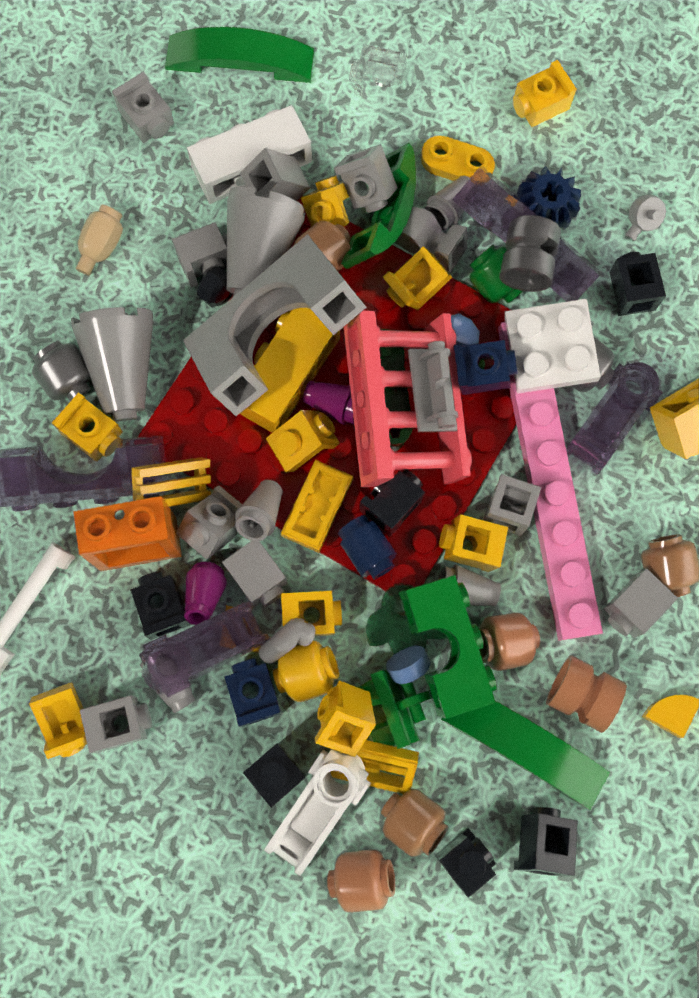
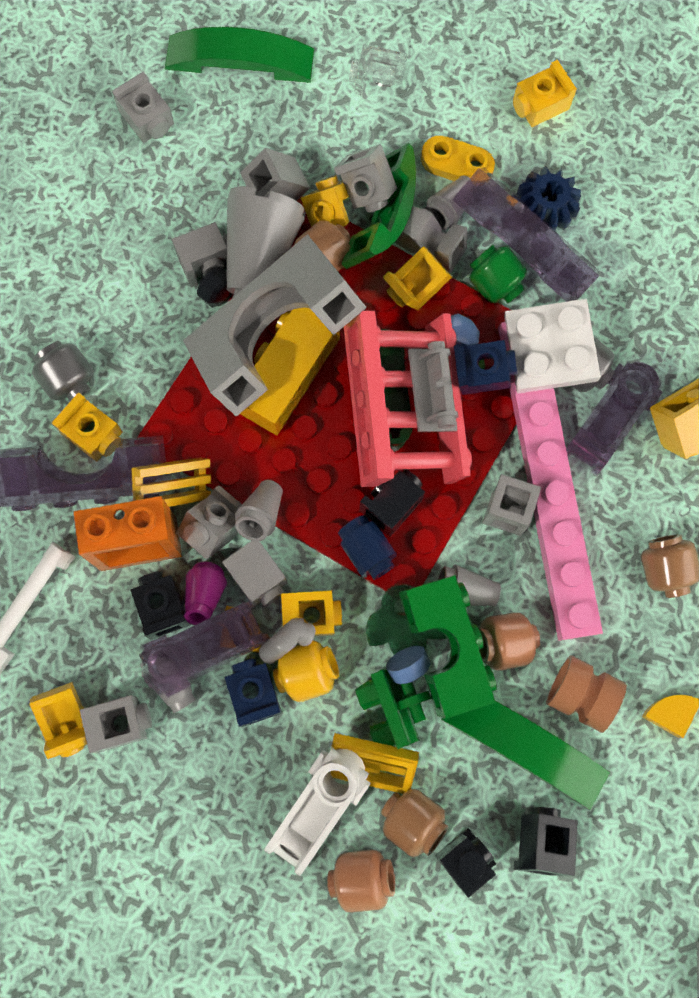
light grey cone [71,307,153,421] -> none
tan plant [76,204,123,276] -> none
white brick [187,105,312,204] -> none
black brick [243,743,307,808] -> none
yellow bracket [266,410,339,472] -> none
yellow plate [281,460,353,553] -> none
magenta cone [303,380,354,425] -> none
yellow brick [315,680,376,757] -> none
yellow brick [439,515,508,572] -> none
flat silver wheel [500,215,561,292] -> none
light grey brick [603,568,678,638] -> none
black brick [609,252,666,316] -> none
light grey piece [625,194,666,241] -> none

